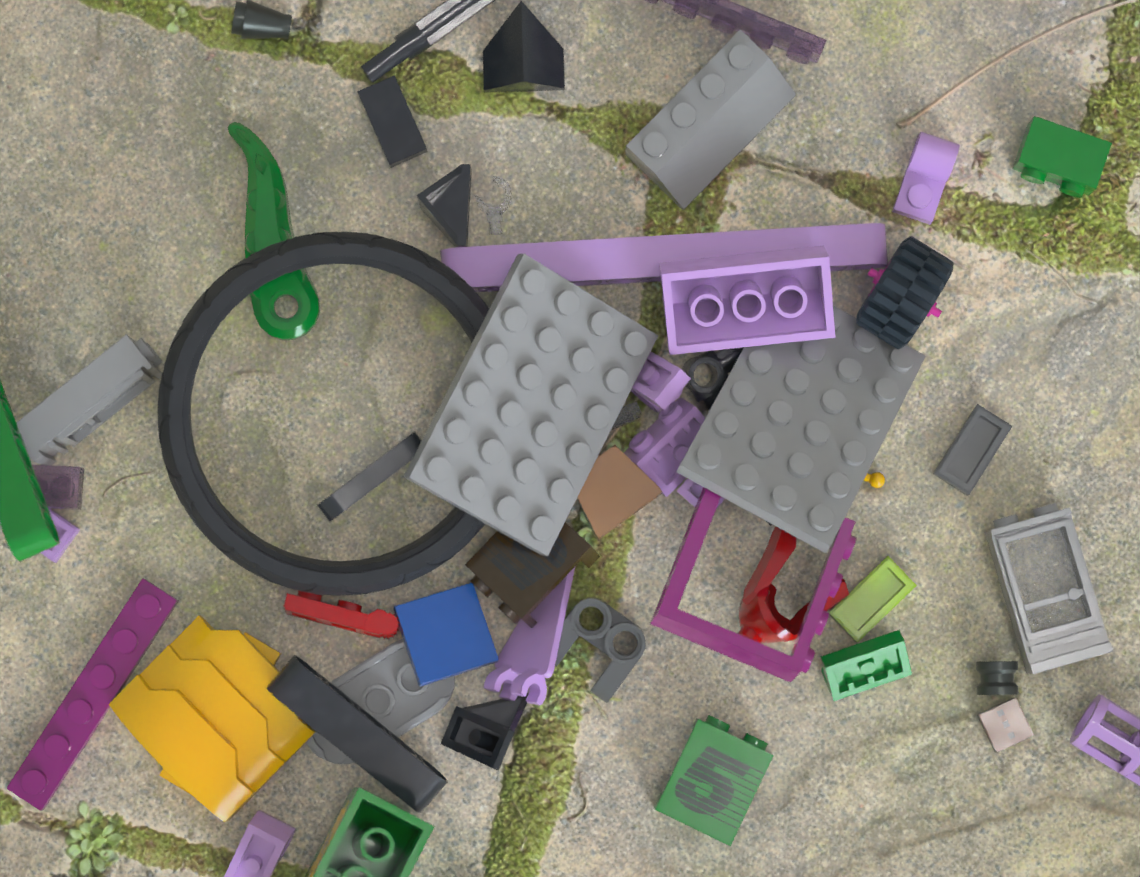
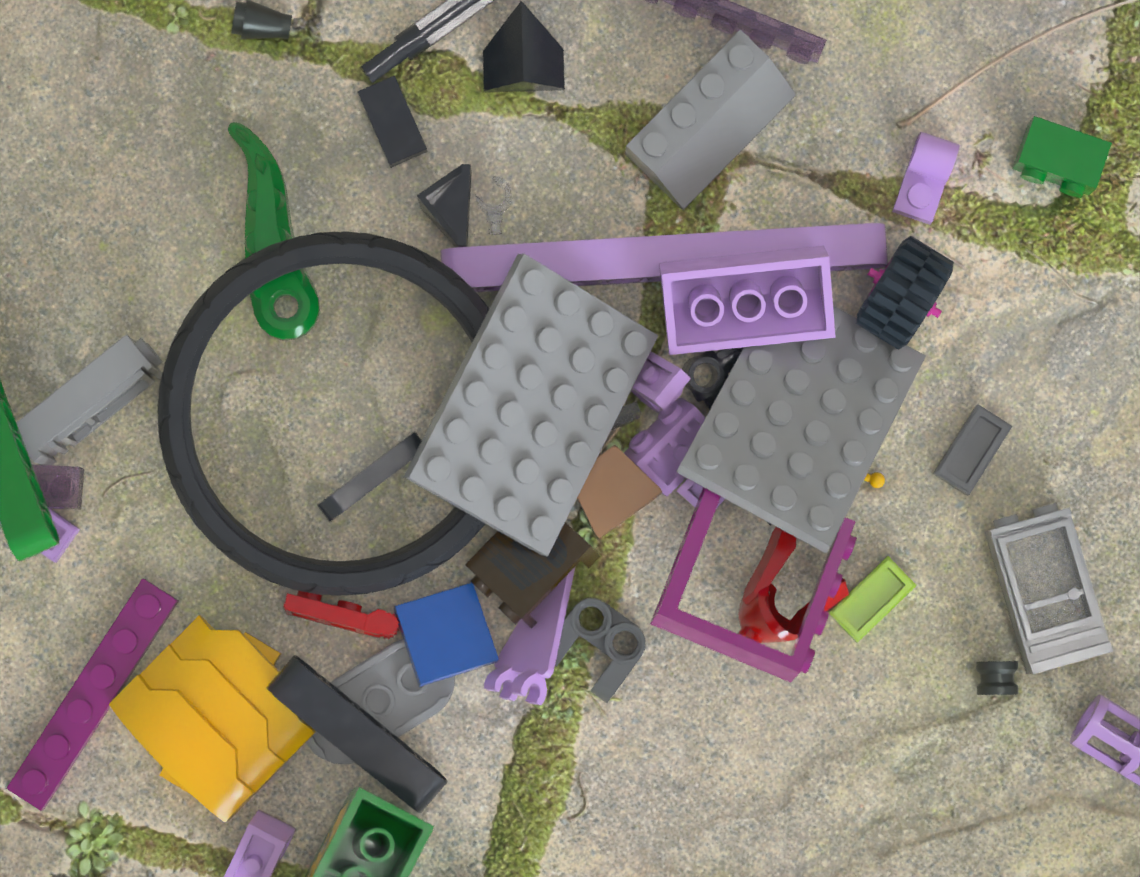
black slope [441,693,529,770] -> none
green panel [654,715,774,846] -> none
bracket [820,630,912,701] -> none
tile [977,697,1034,753] -> none

